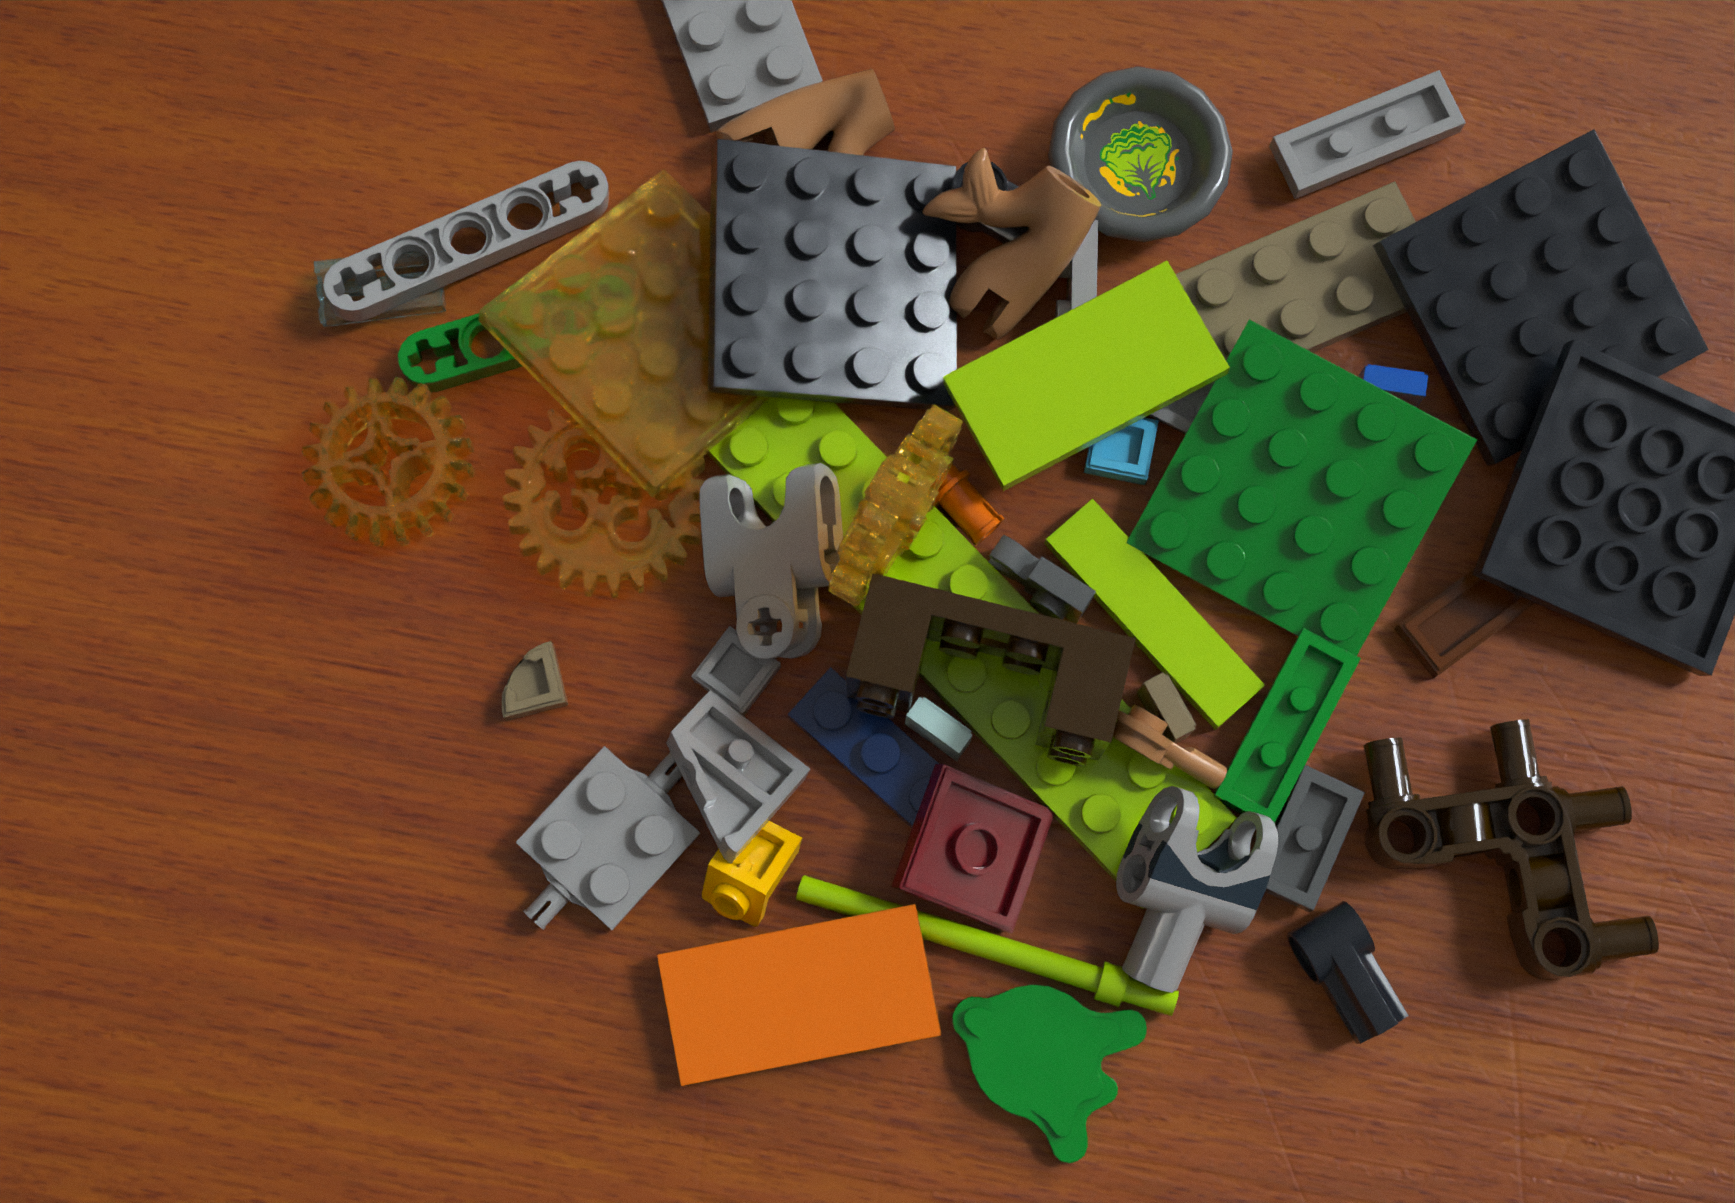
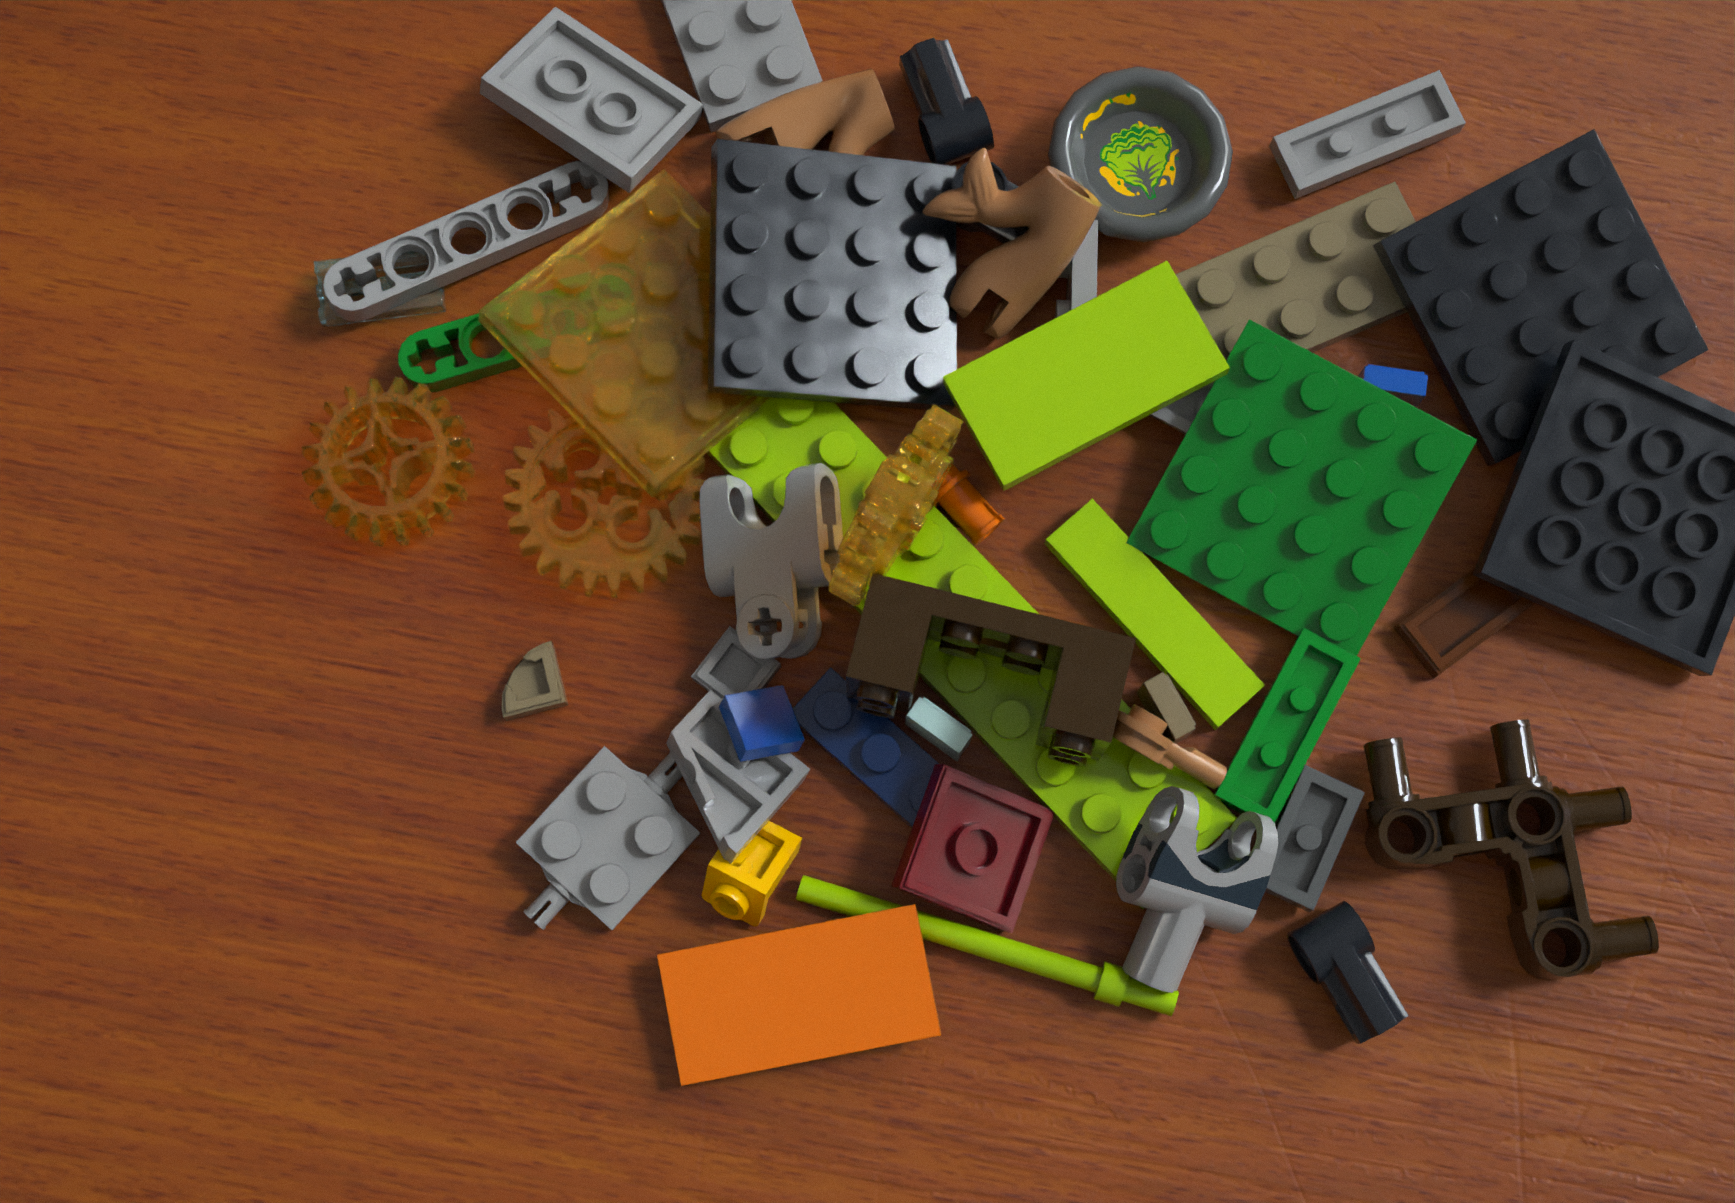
green tile [952,985,1147,1163] -> none
dark grey plate [988,534,1096,624] -> none
medium azure tile [1084,418,1159,485] -> none
none -> light grey plate [480,7,703,193]
none -> blue tile [719,685,805,762]
none -> black piece [899,38,994,165]

